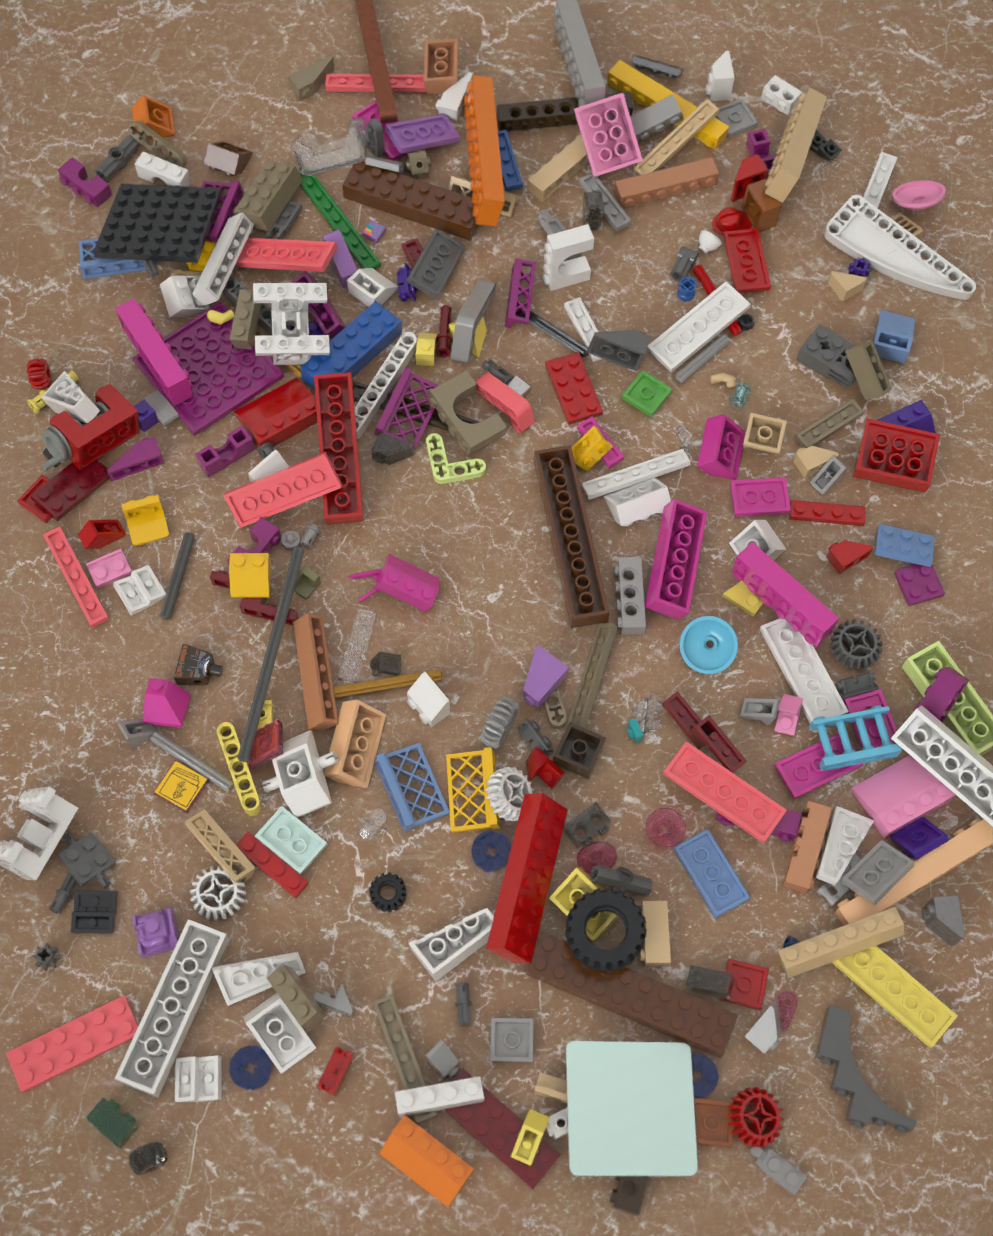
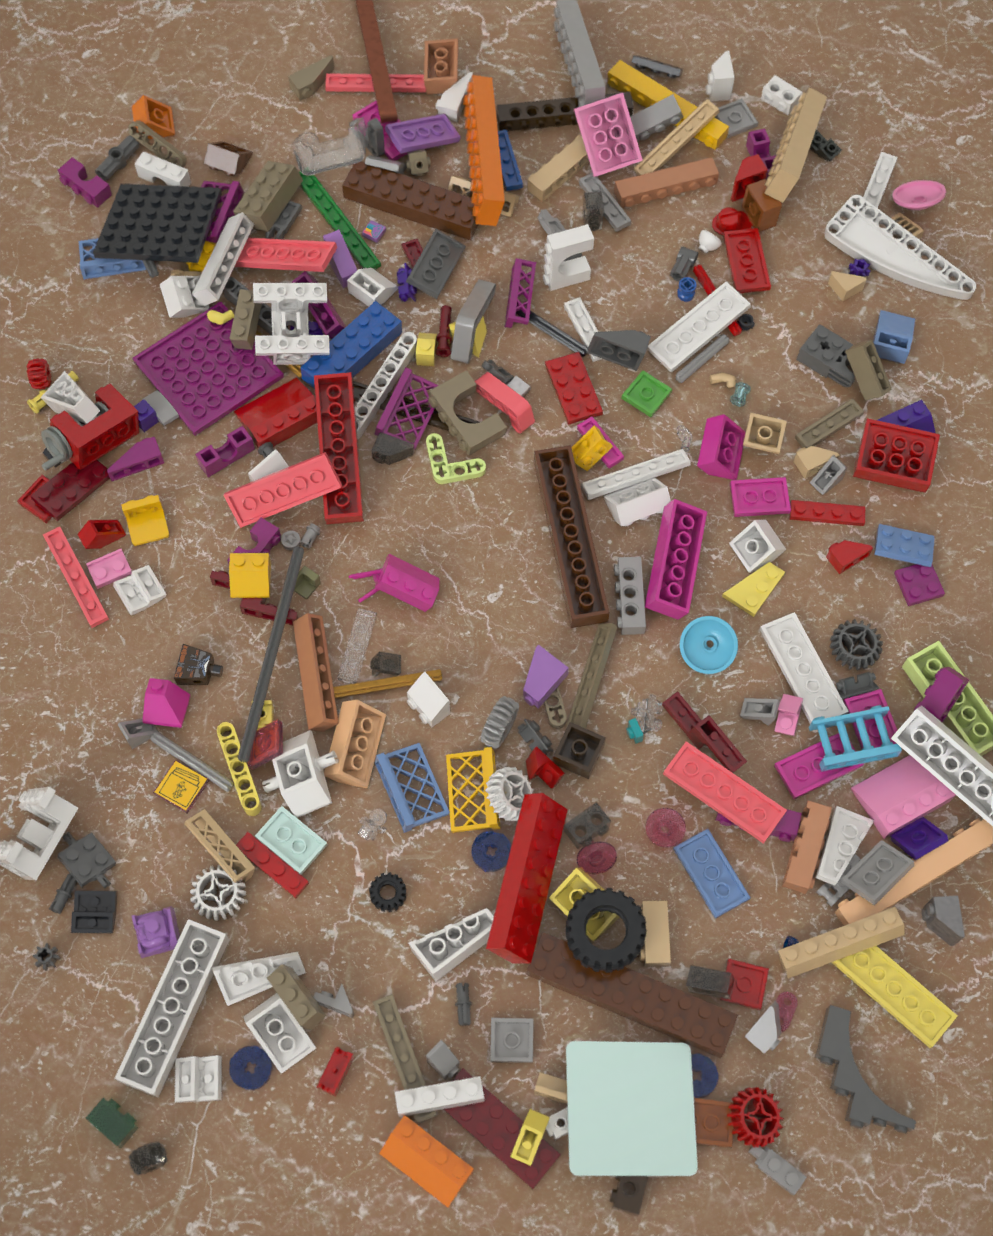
coral plate [6,995,139,1093] -> none
dark pink brick [115,298,193,406] -> none
dark grey axle [160,532,195,620] -> none
dark grey piece [590,864,653,896] -> none
dark pink brick [732,542,839,648] -> none

